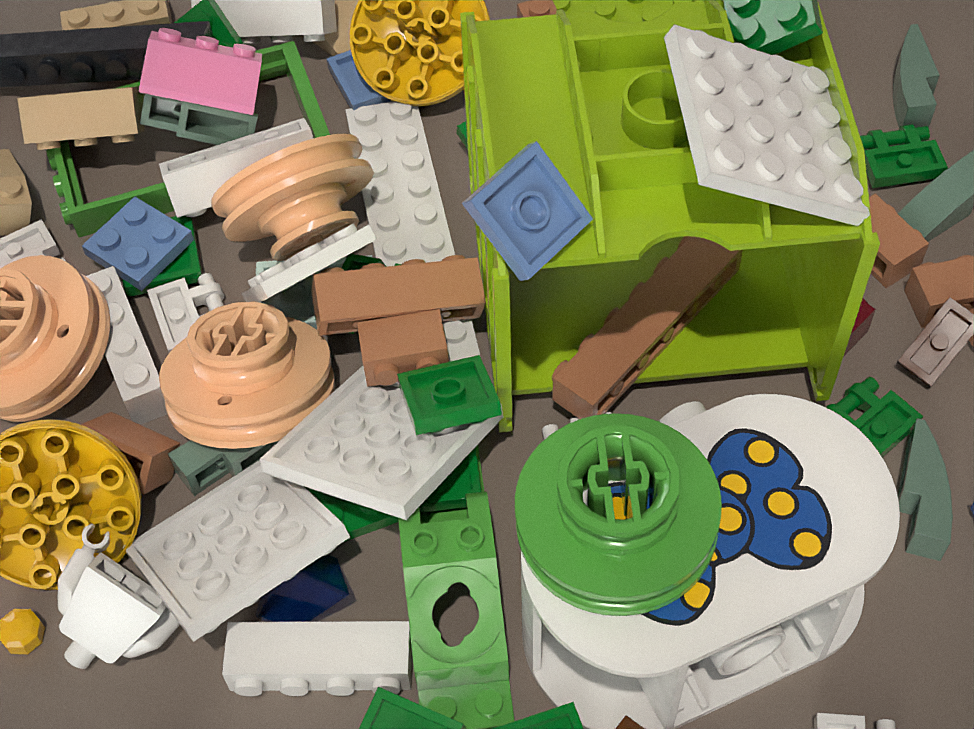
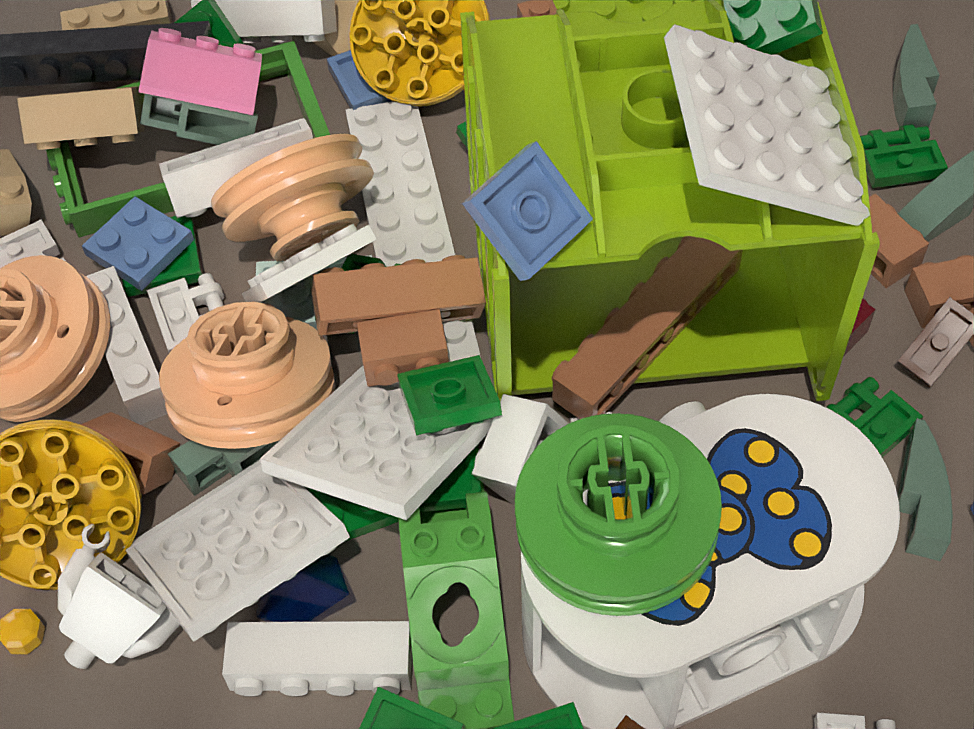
none -> white brick [472,394,569,505]

